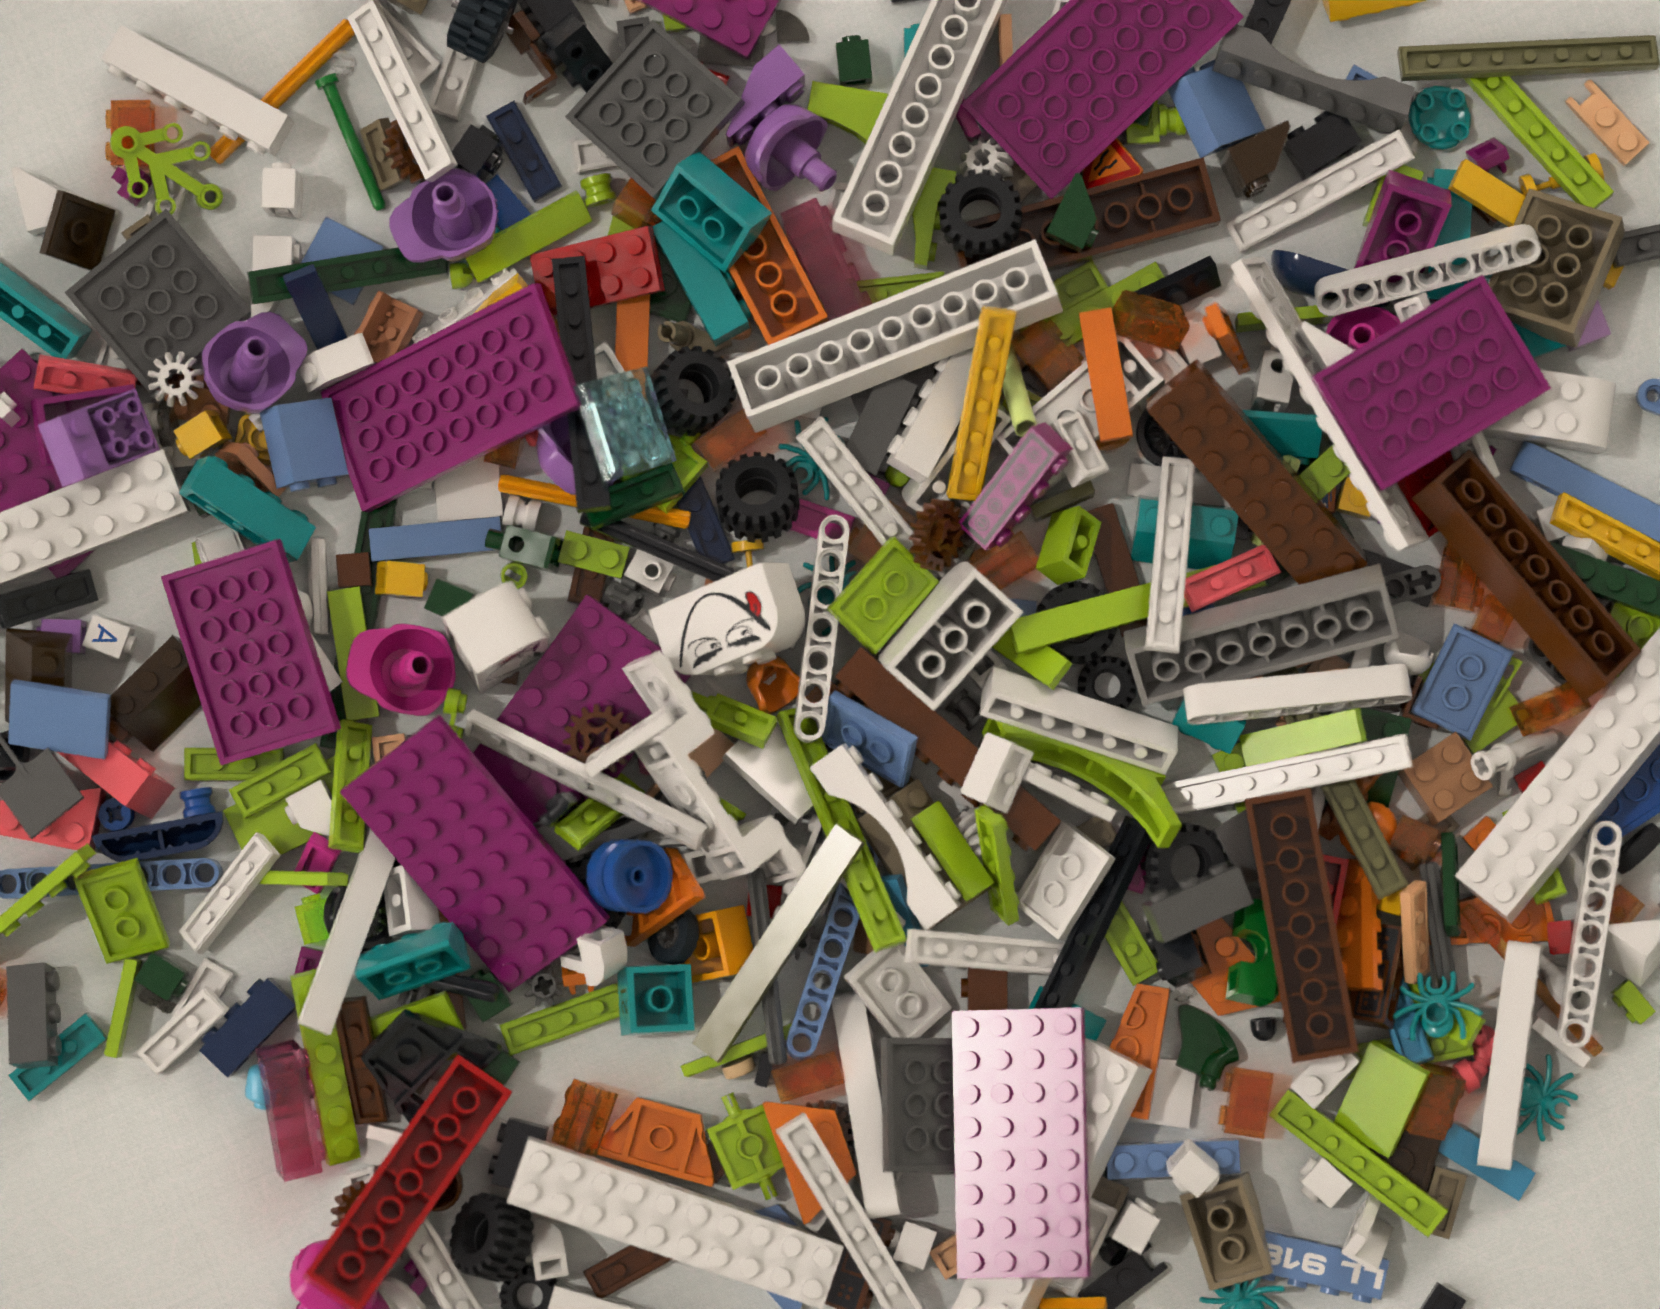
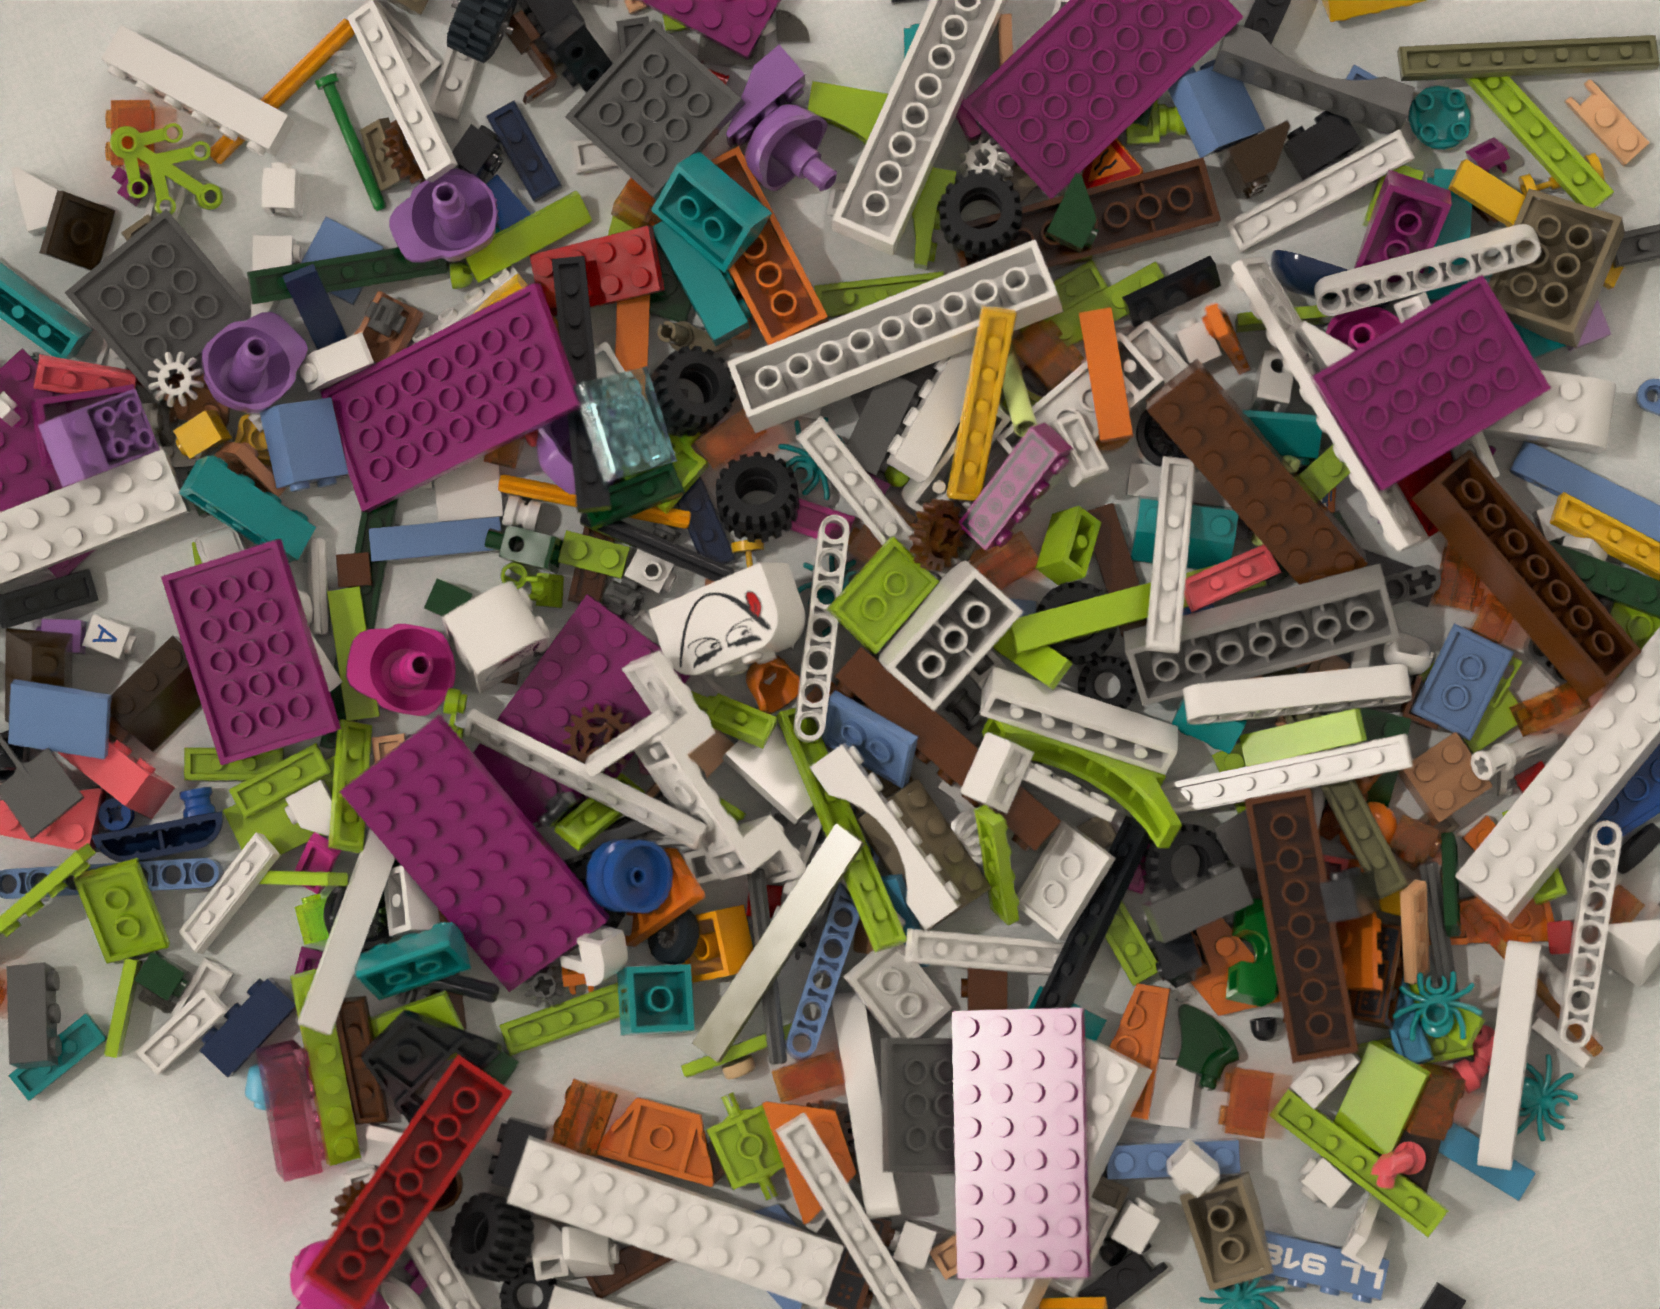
yellow brick [375,561,428,598] -> none
dark green brick [467,969,513,1022] -> none
lime wheel [580,173,617,208] -> none
black tile [754,1052,773,1088] -> none
clear pink brick [780,198,872,321] -> none
dark green brick [836,35,872,86] -> none
lime tile [911,800,994,902] -> none
olive tile [1030,480,1095,522] -> none
clear orange brick [1112,290,1190,351] -> none
yellow brick [1335,477,1371,520] -> none
dark tan plate [1416,1166,1467,1239] -> none
lime piece [1610,979,1656,1025] -> none
none -> dark grey gear [364,297,407,337]
none -> lime plate [526,573,564,608]
none -> white slope [562,1227,619,1277]
none -> black brick [1320,866,1381,923]
none -> coral arm [1371,1142,1427,1189]

